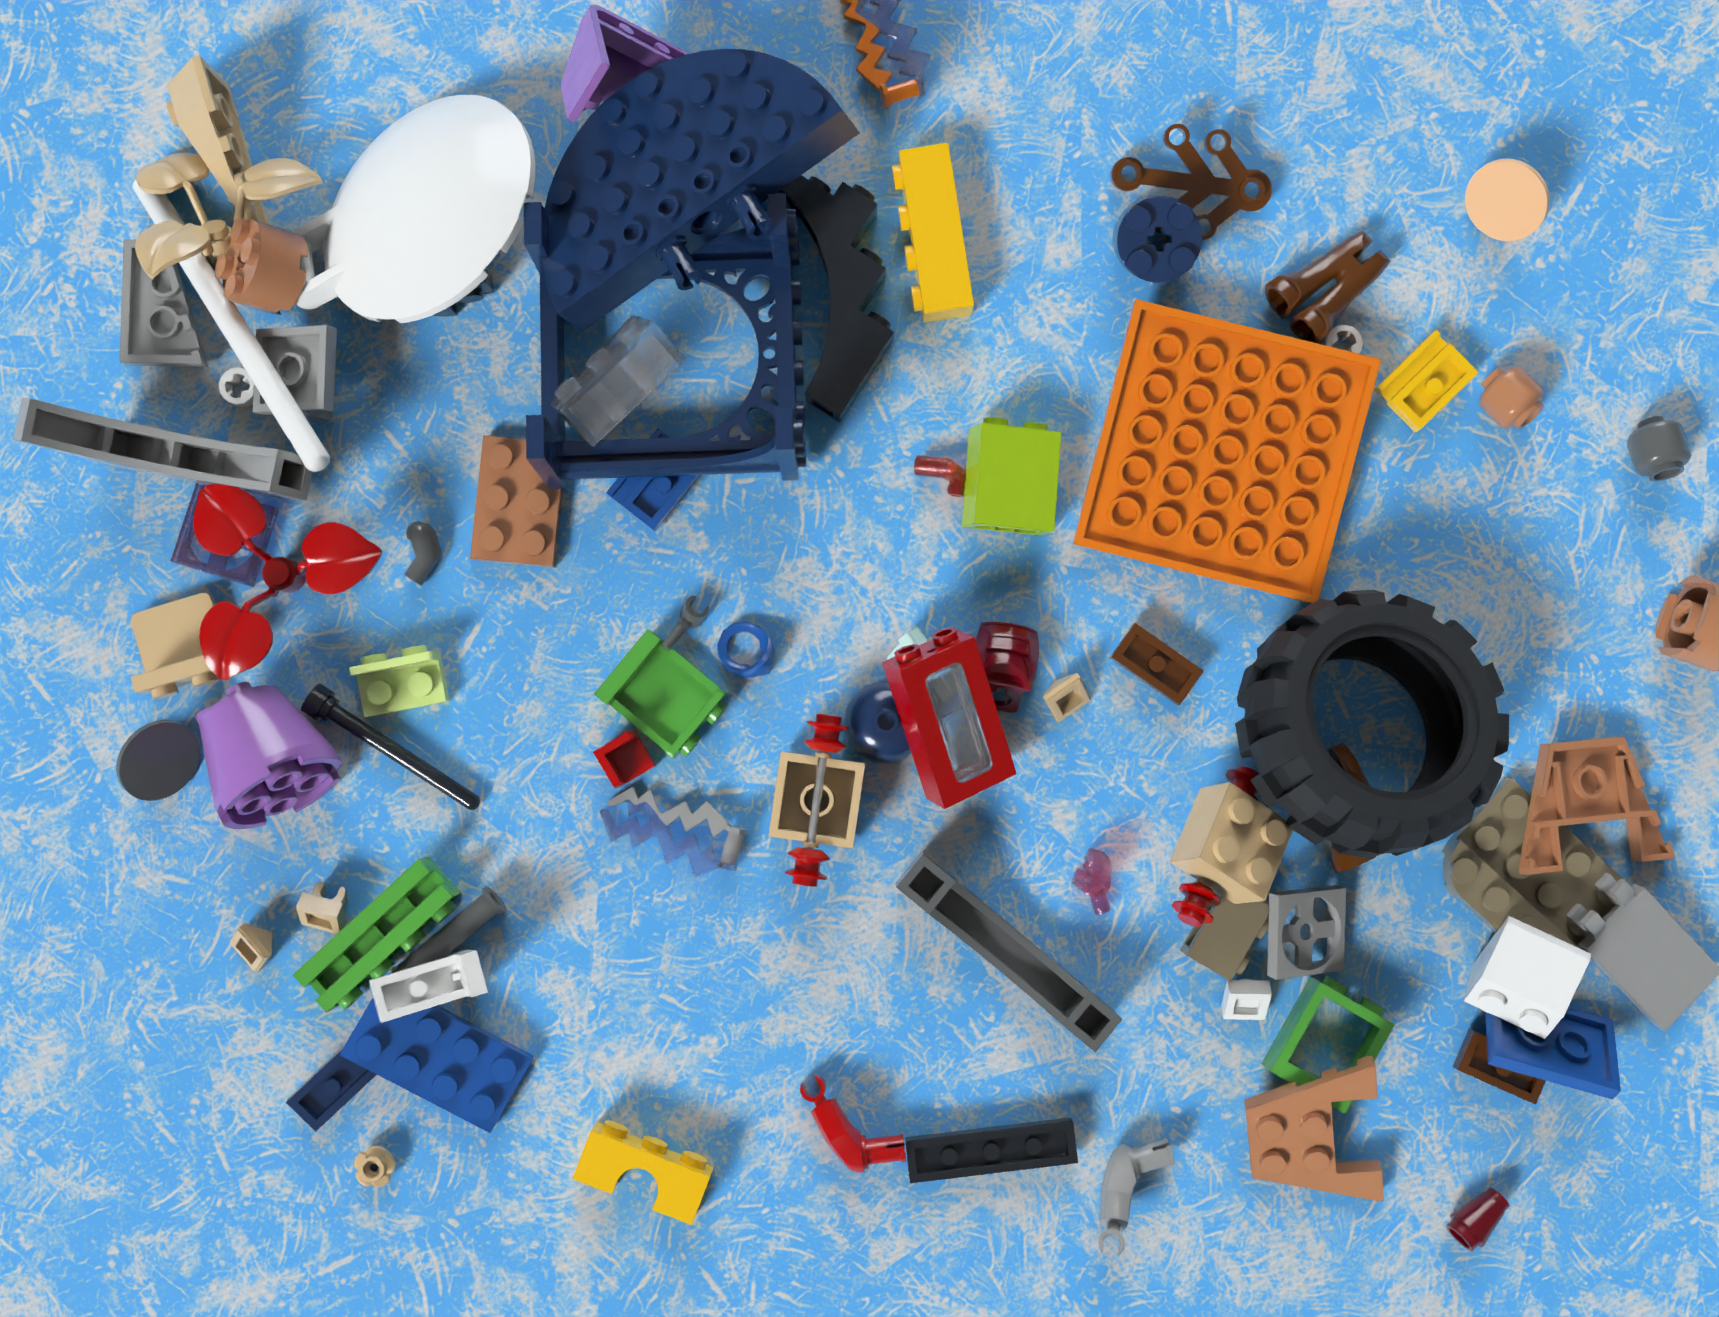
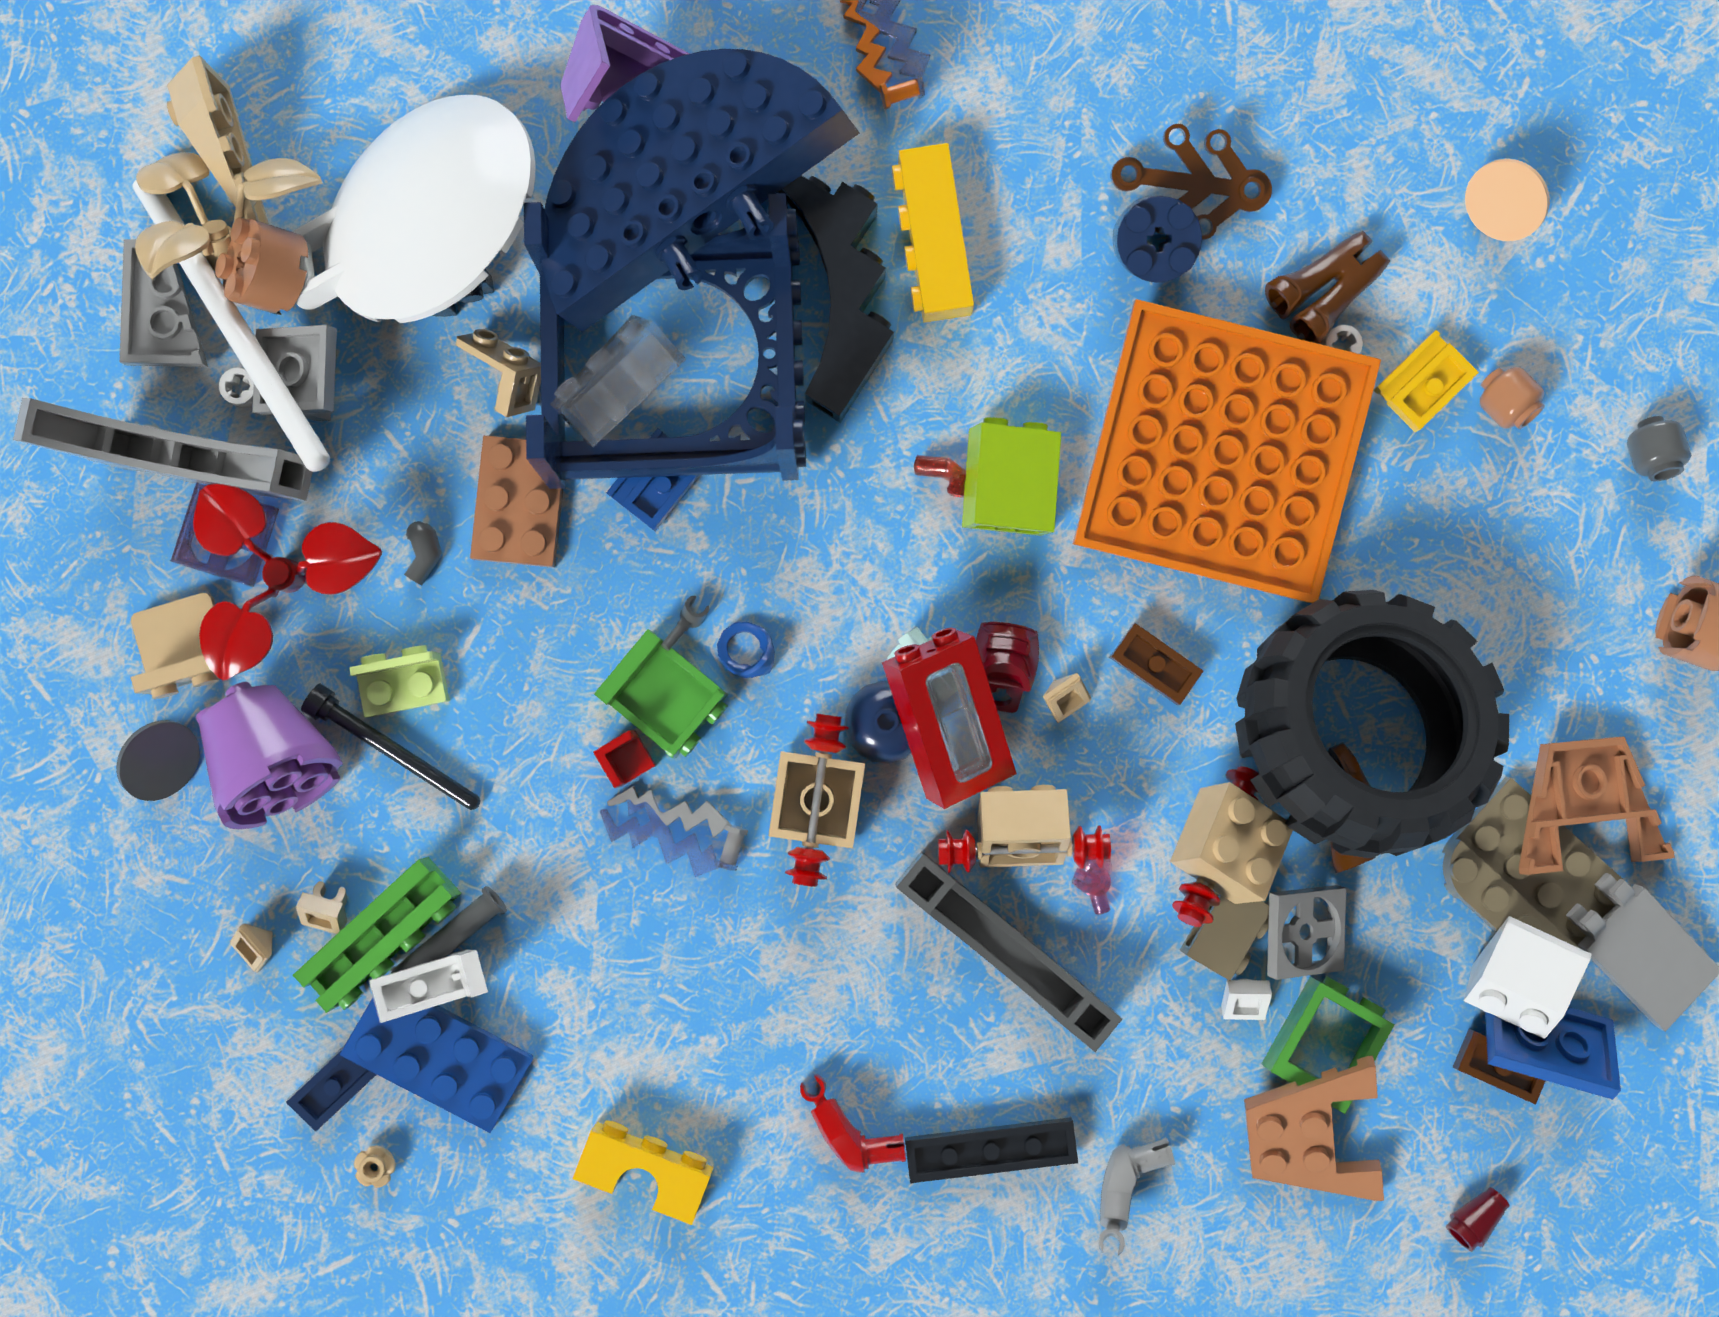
none -> tan bracket [455,329,541,417]
none -> tan brick [938,785,1111,873]

